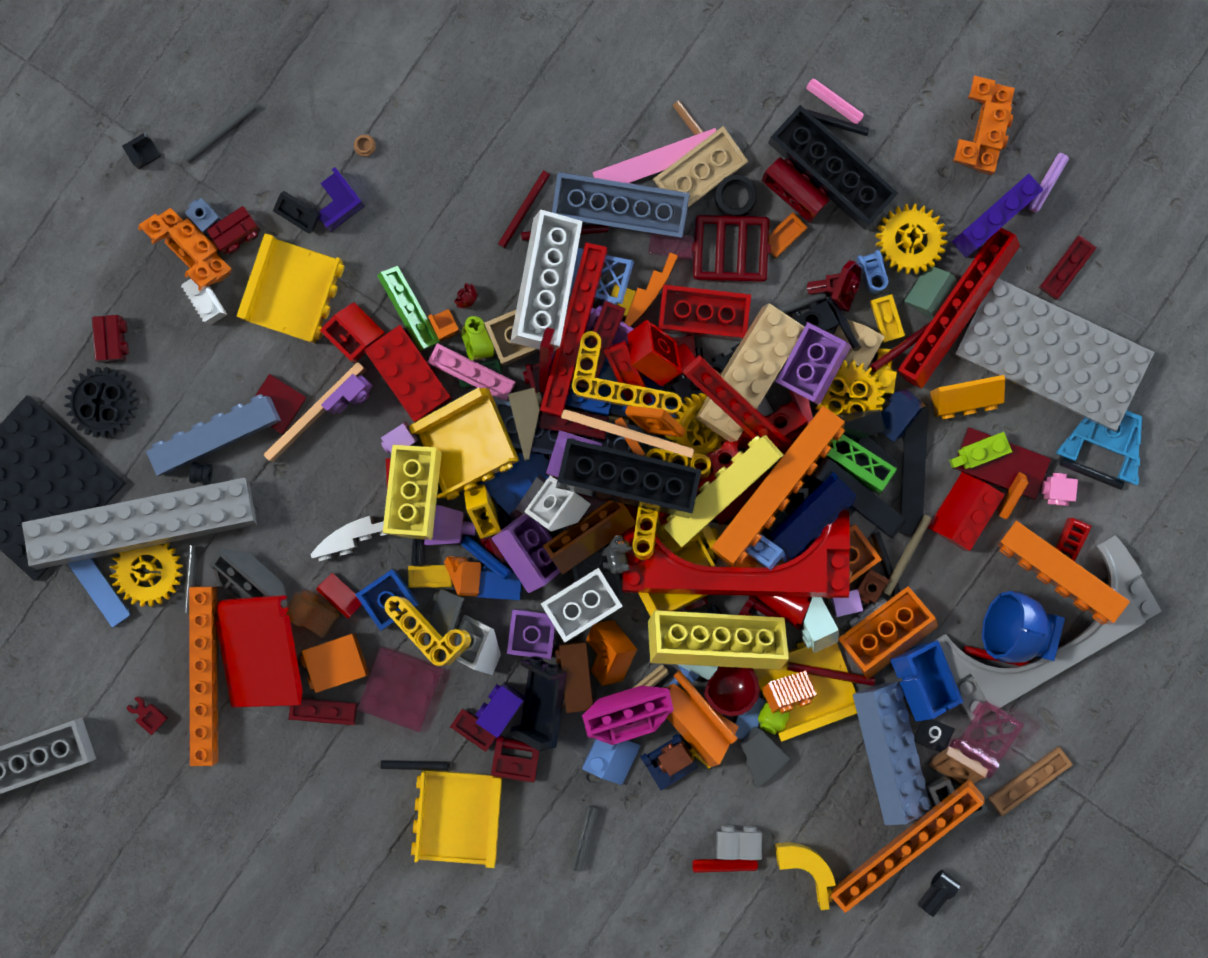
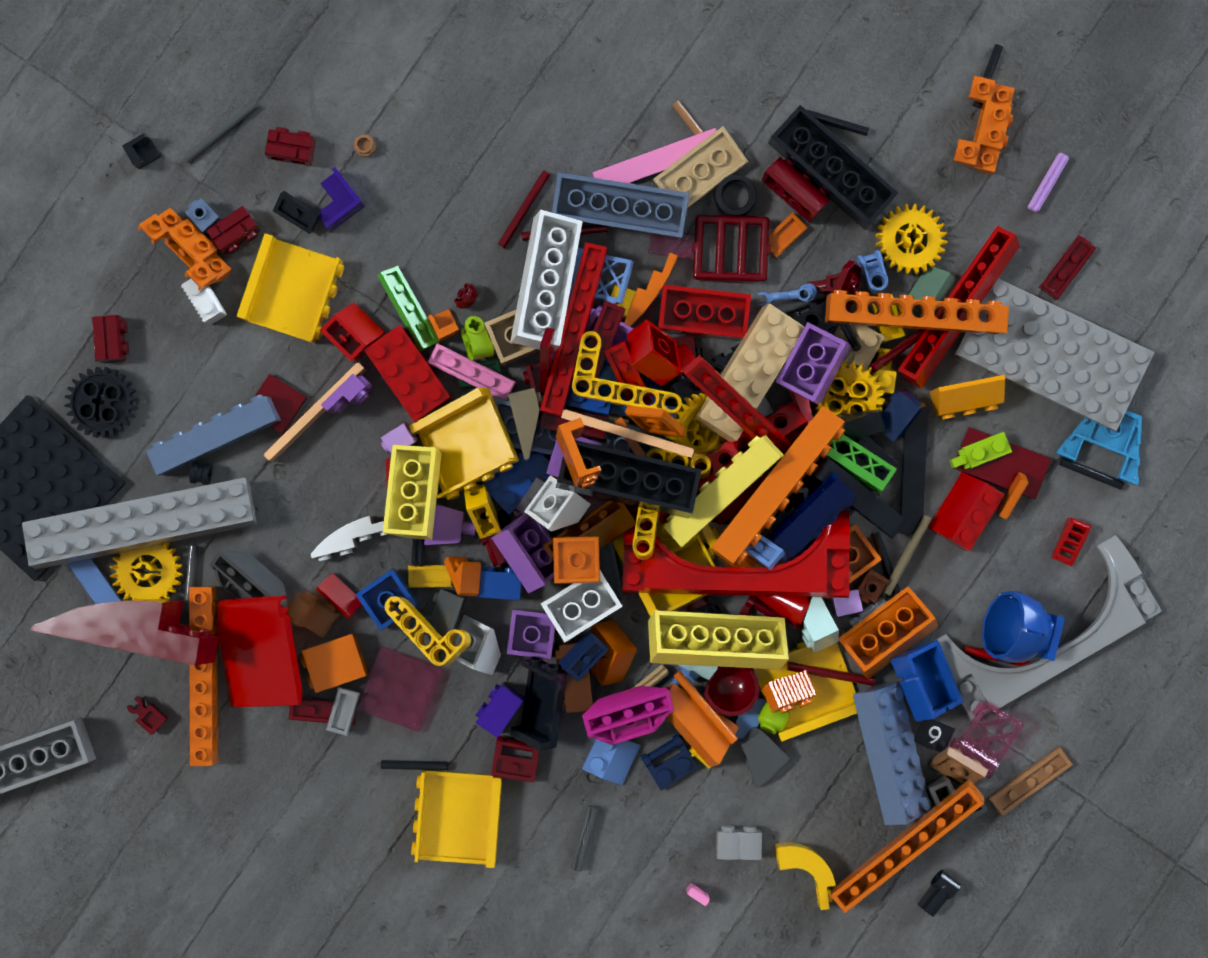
dark red plate [450,708,496,752] -> none
blue axle [461,536,512,580] -> none
dark grey animal [601,535,633,574] -> none
copper brick [658,740,694,776] -> none
red axle [692,859,758,873] -> none
bright pink axle [806,79,864,124] -> none
dark purple arch [951,174,1044,258] -> none
orange brick [997,520,1130,625] -> none
bright pink brick [1041,473,1078,506] -> none
none -> slope [31,599,220,666]
none -> dark red brick [265,127,316,166]
none -> light grey tile [326,687,361,736]
none -> orange plate [553,536,600,584]
none -> orange panel [556,418,601,488]
none -> dark blue slope [559,631,609,681]
none -> bright pink tile [686,883,710,906]
none -> medium blue brick [757,283,818,306]
none -> orange brick [825,290,1009,335]
none -> black bar [972,44,1003,108]

